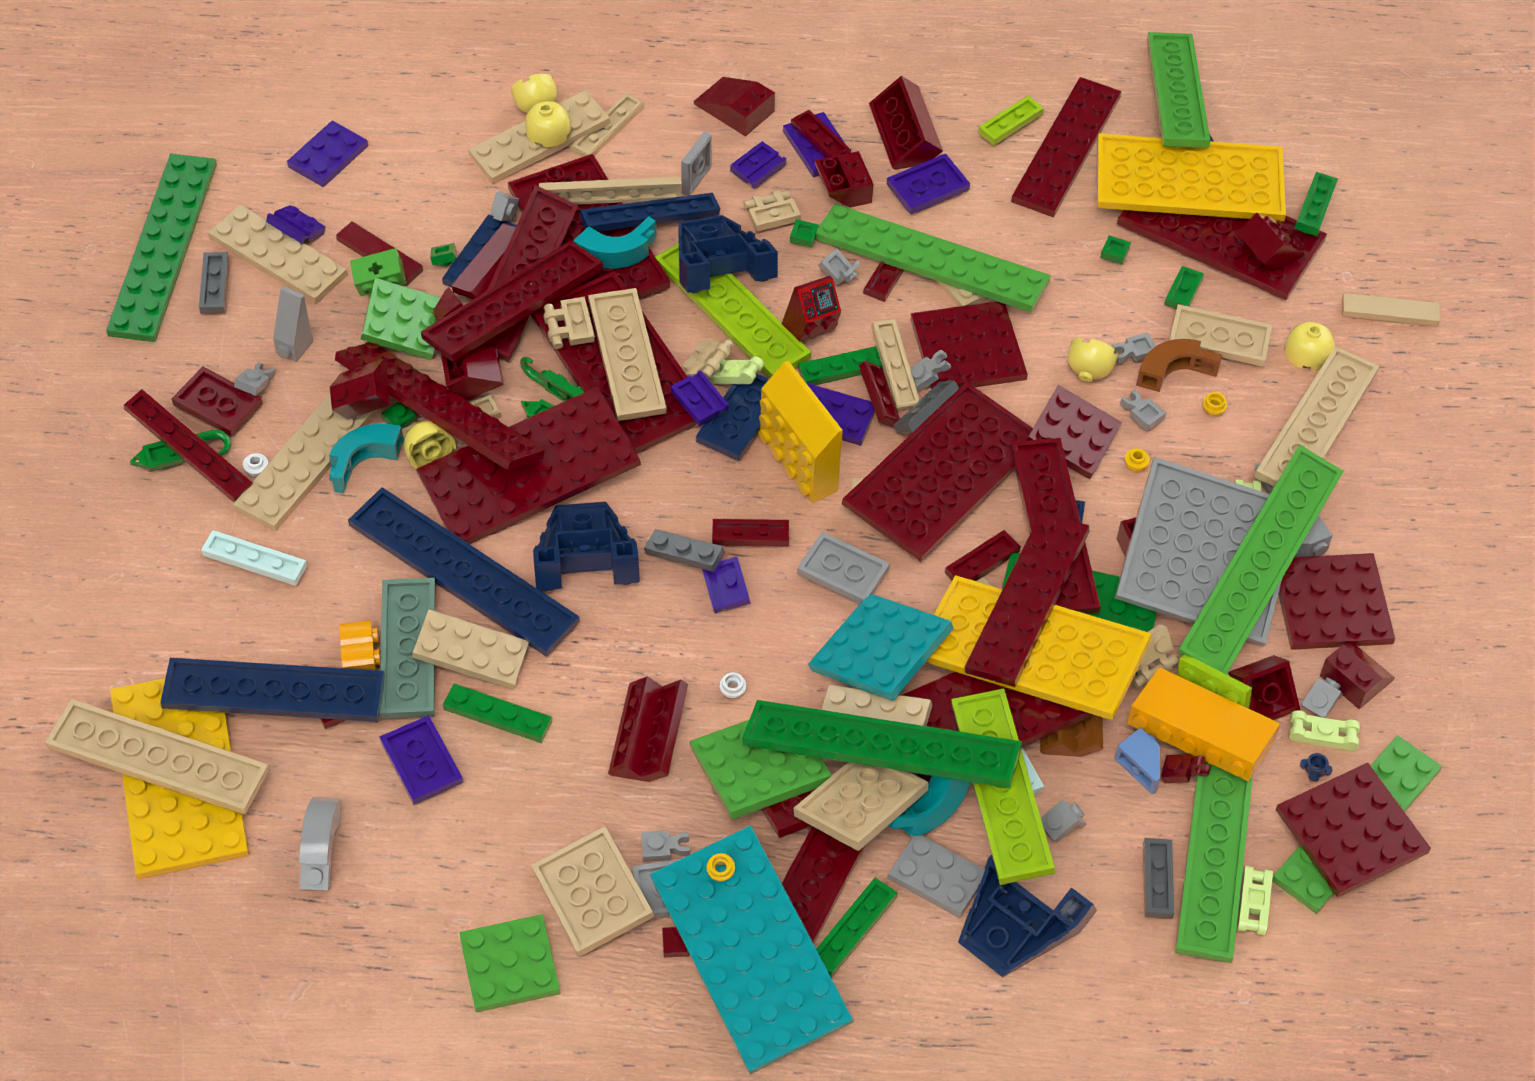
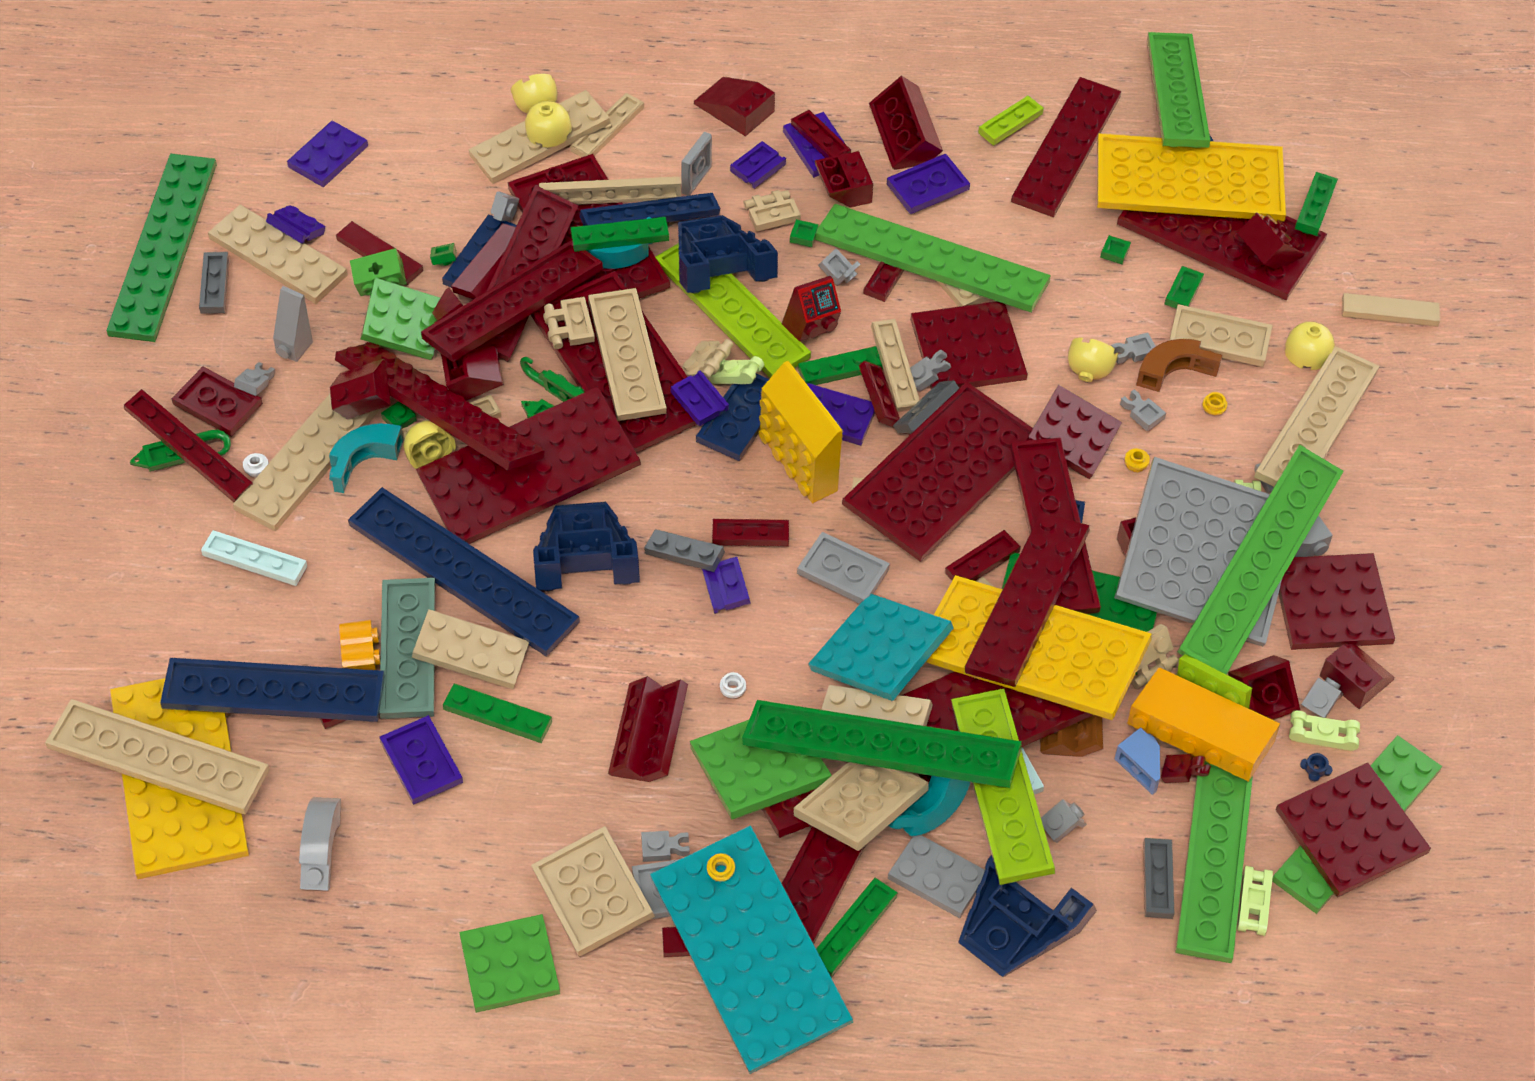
none -> green plate [571,217,669,252]

